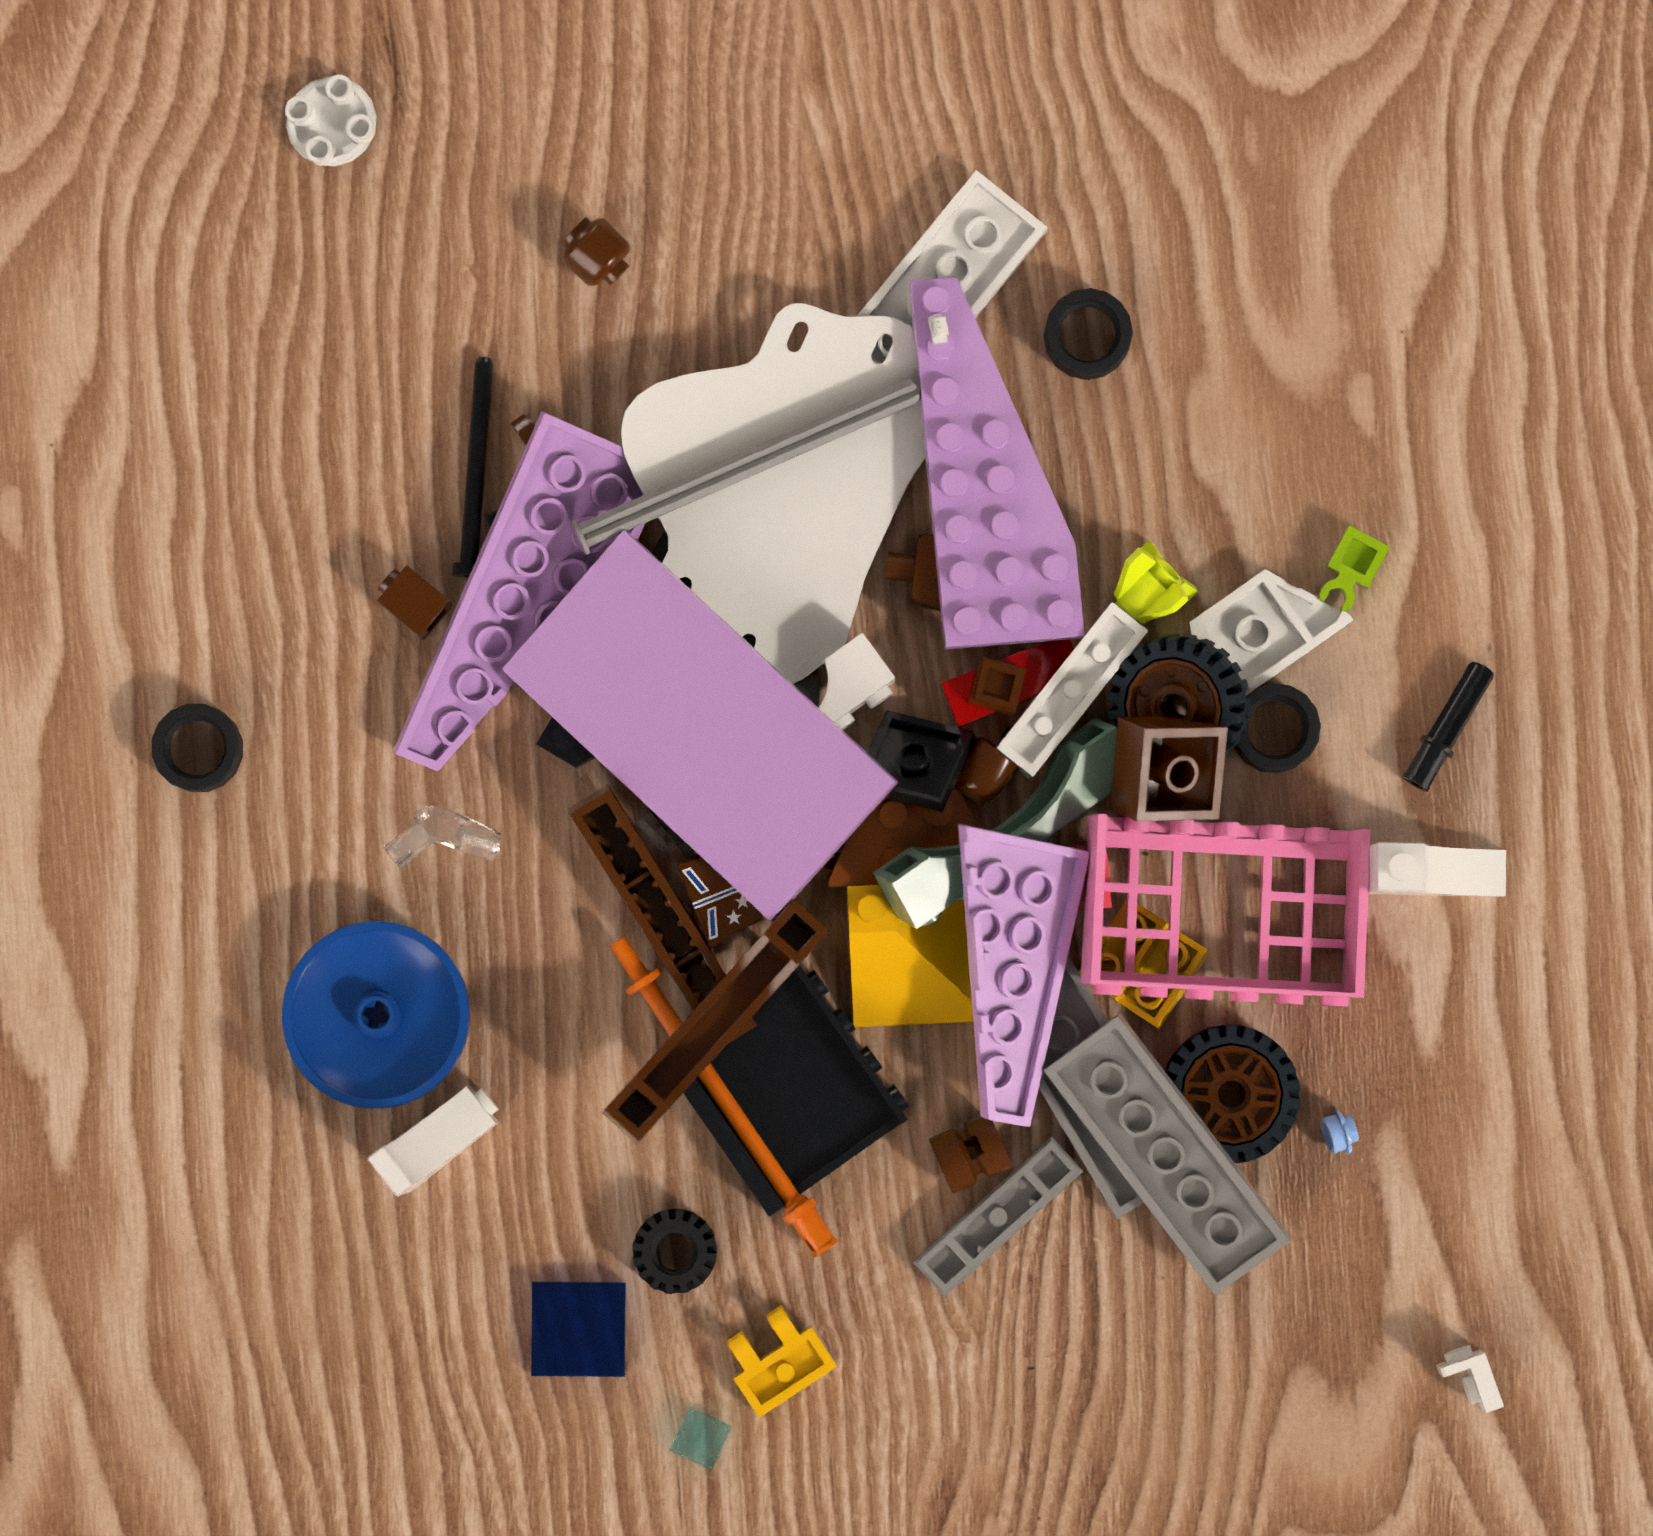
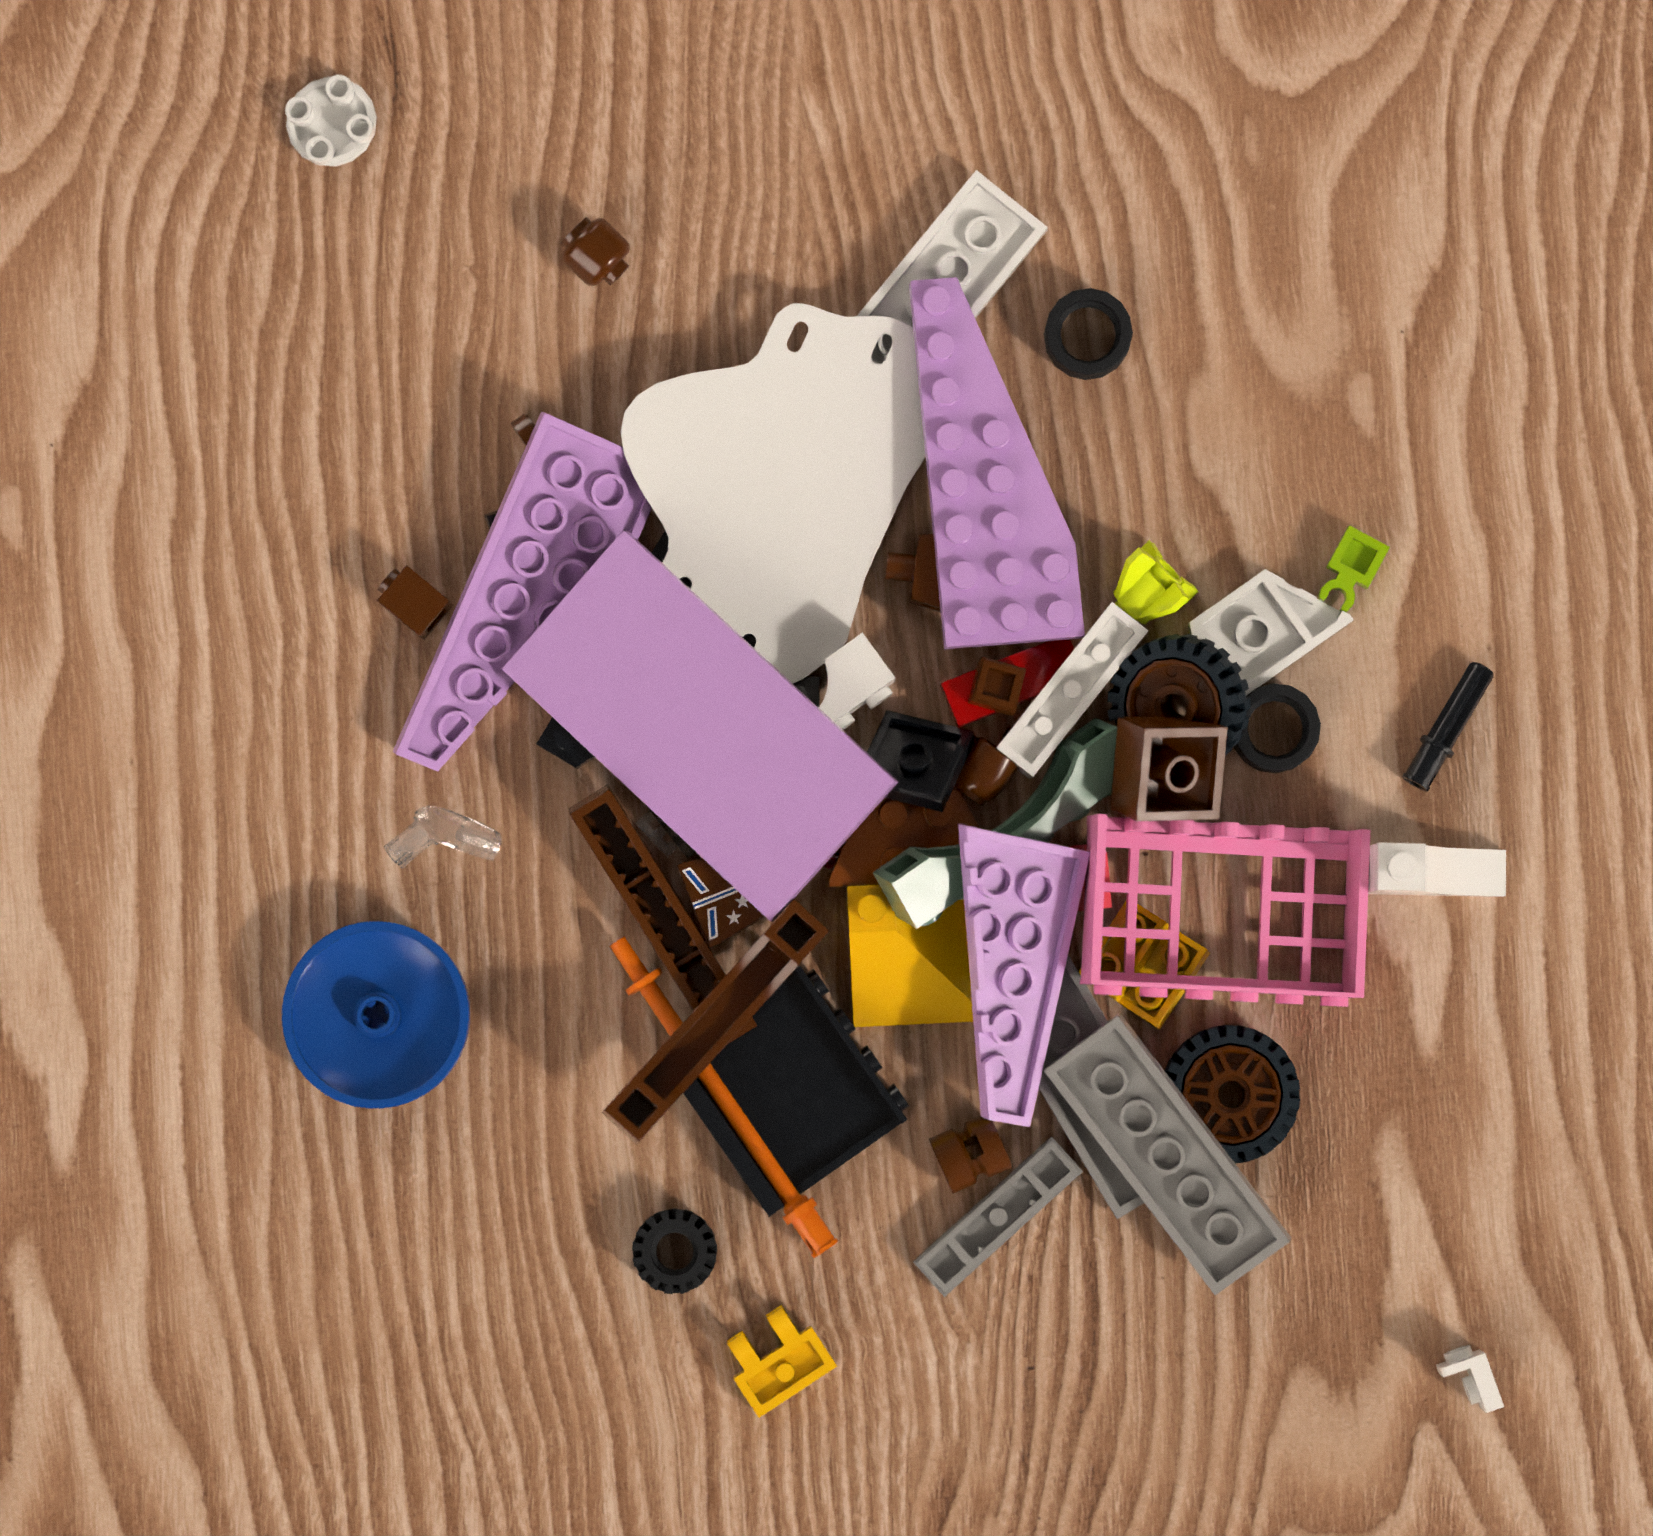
black tyre [152,704,243,792] -> none
white arch [368,1086,499,1196] -> none
black bar [452,357,493,578] -> none
clear blue tile [531,1281,626,1377] -> none
light grey axle [571,379,921,555] -> none
clear light blue tile [669,1406,732,1470] -> none
white piece [927,314,949,345] -> none
light blue plate [1320,1110,1359,1154] -> none

